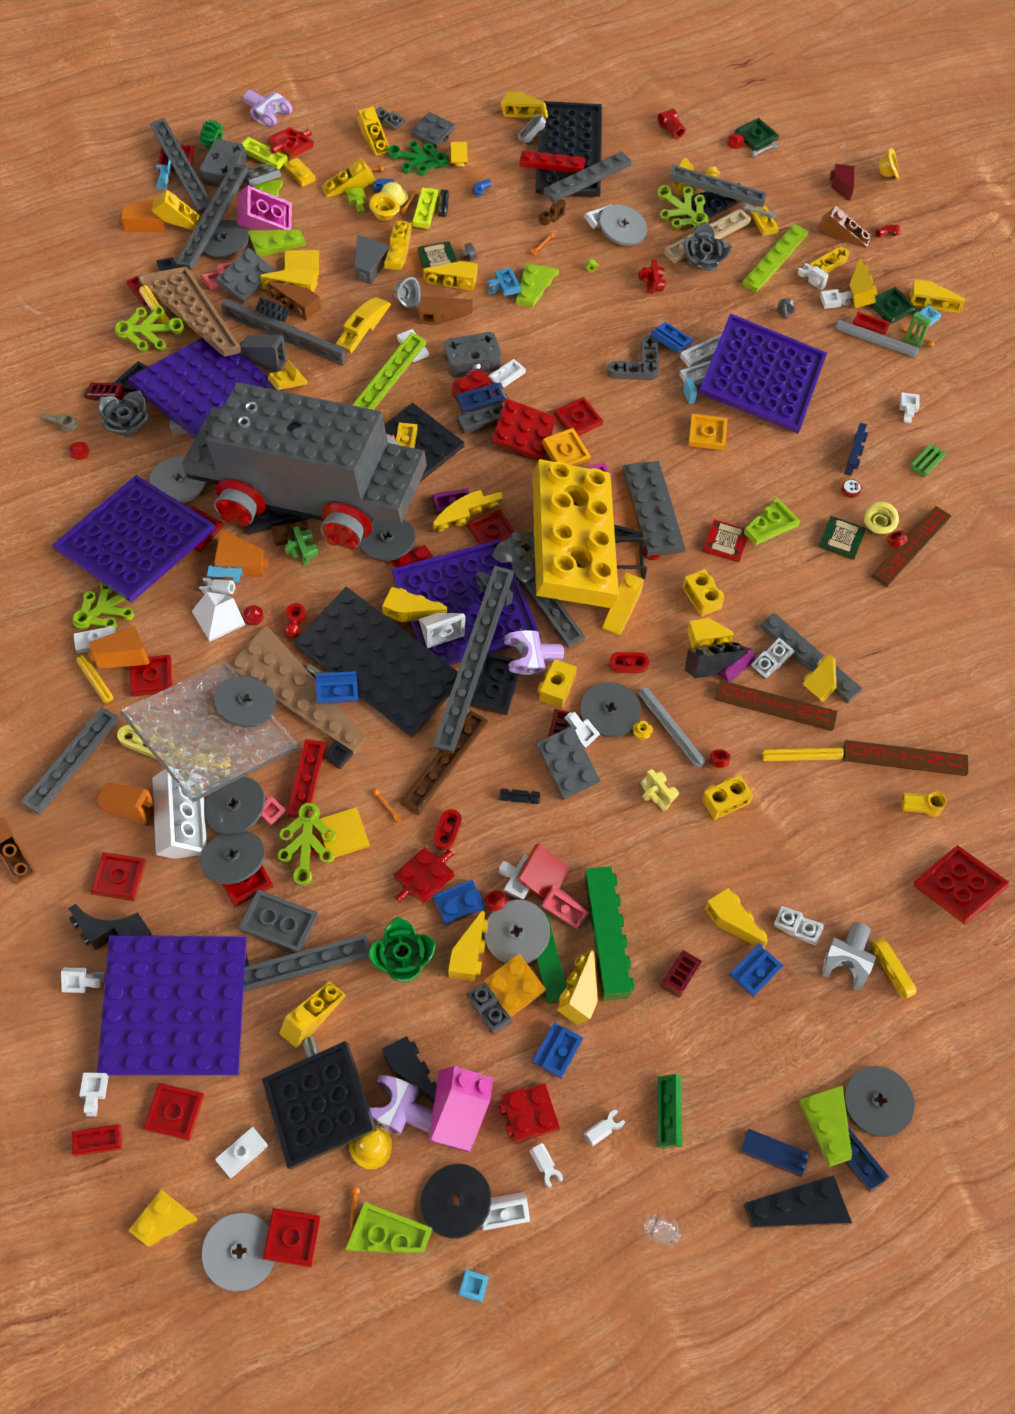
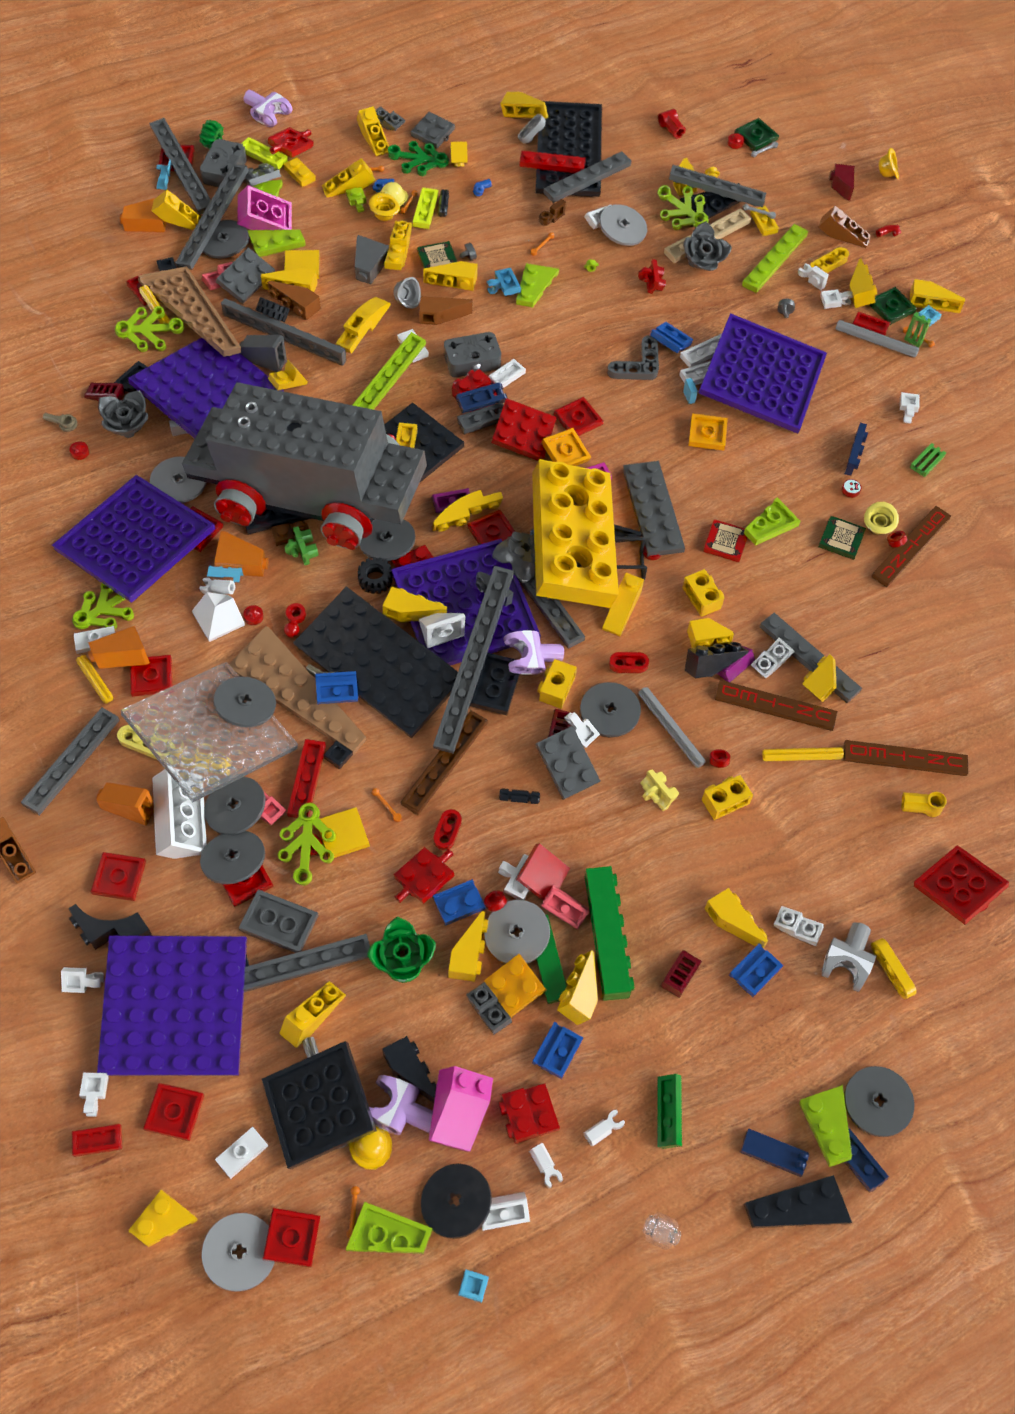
yellow plate [633,721,653,740] -> none
none -> black tyre [358,557,393,594]

